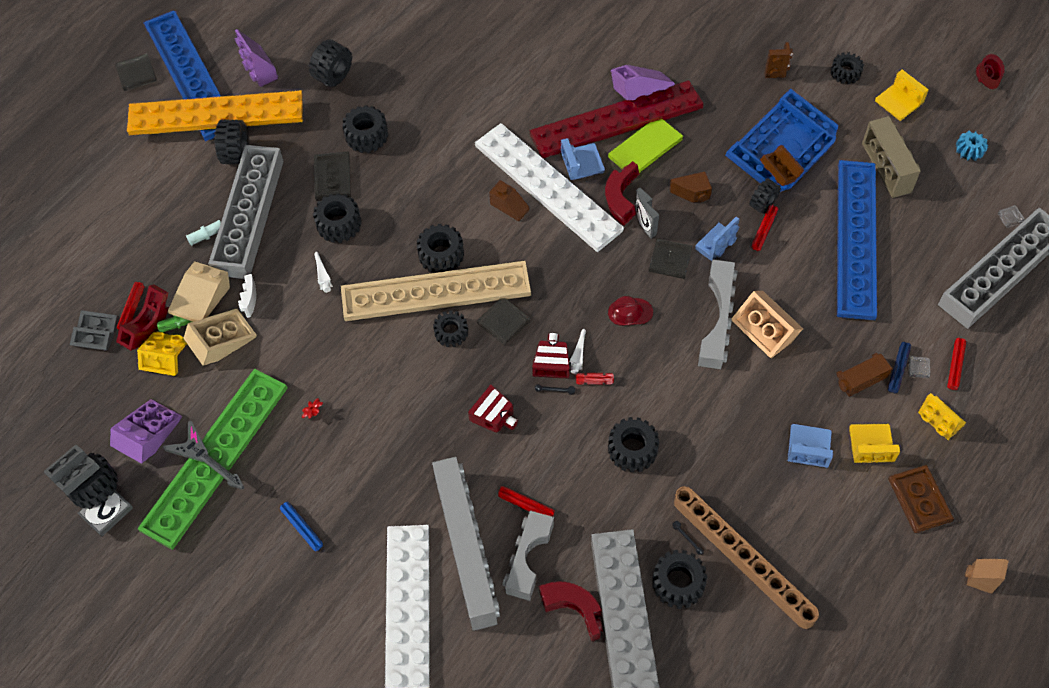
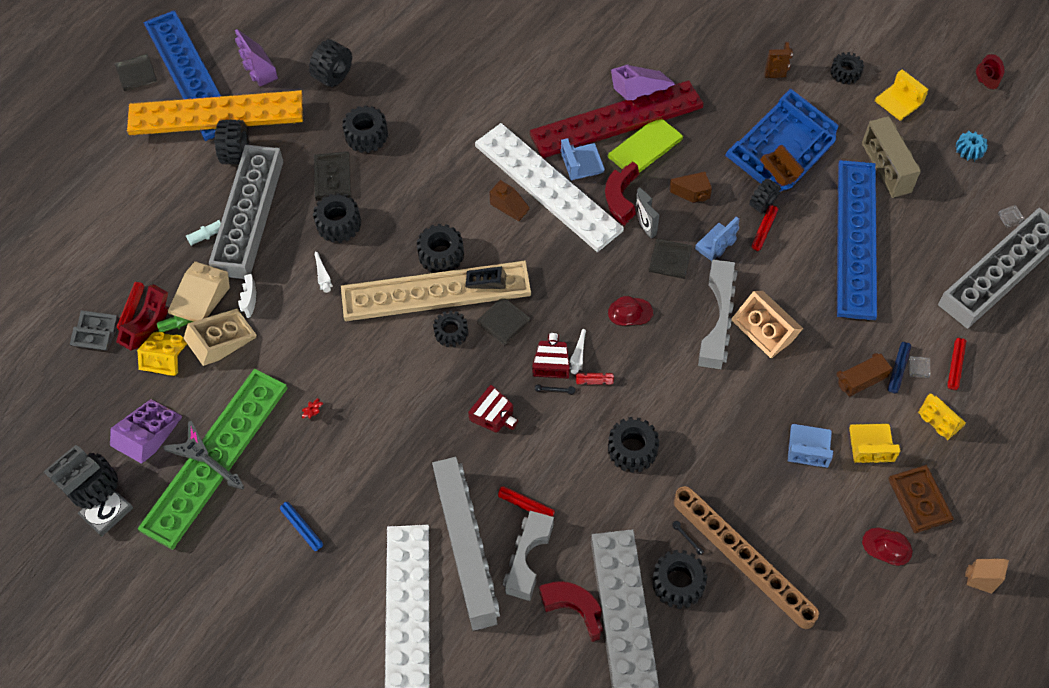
none -> black slope [465,266,506,289]
none -> dark red piece [862,527,912,566]

